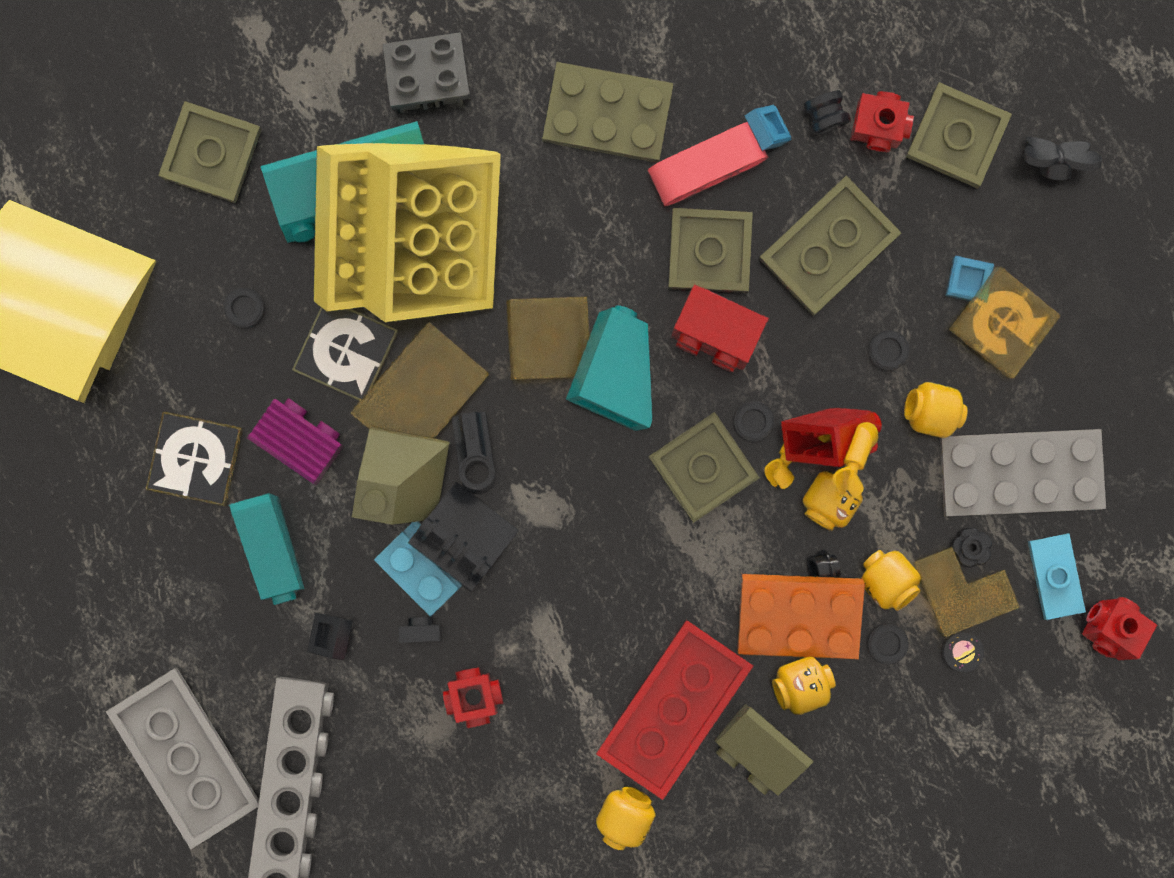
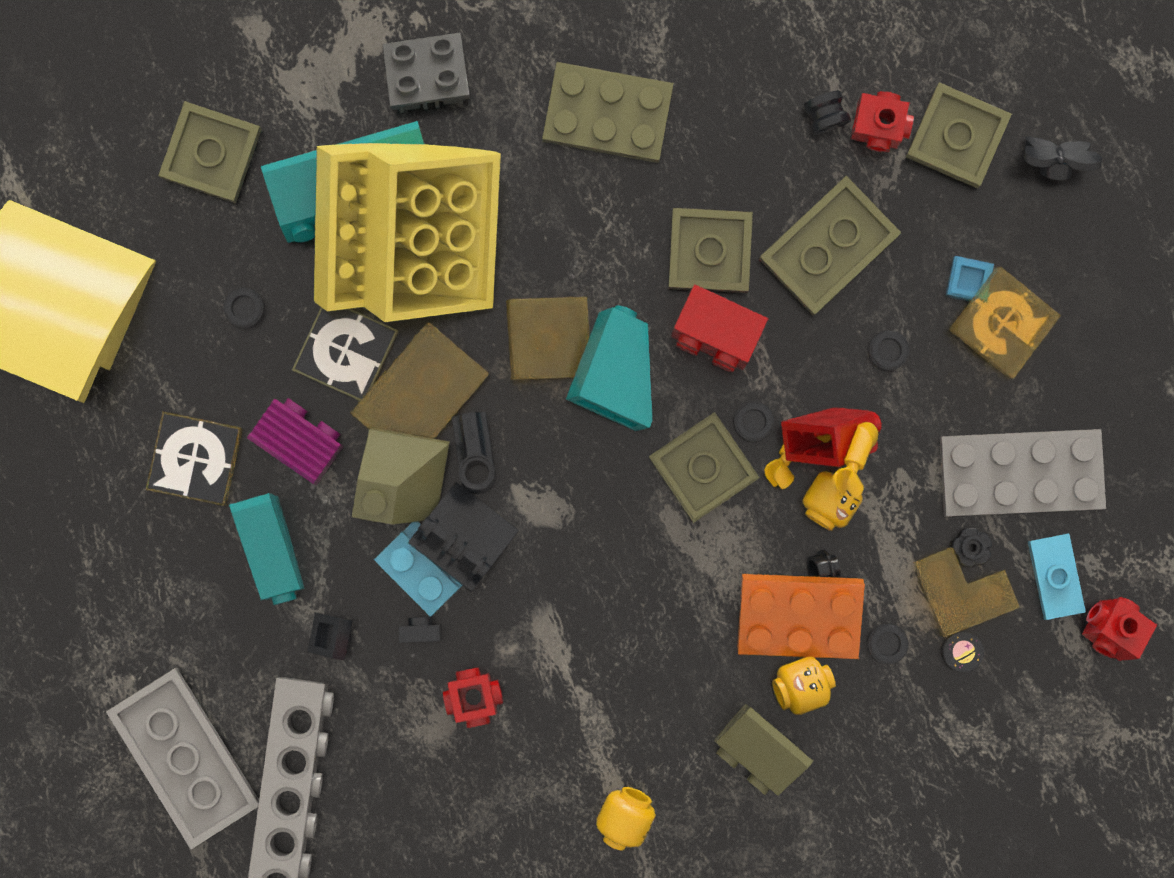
red plate [596,620,753,800] -> none
coral beam [648,122,769,206] -> none
dark azure tile [744,105,792,151] -> none
yellow head [861,550,921,611] -> none
yellow head [904,382,967,438] -> none

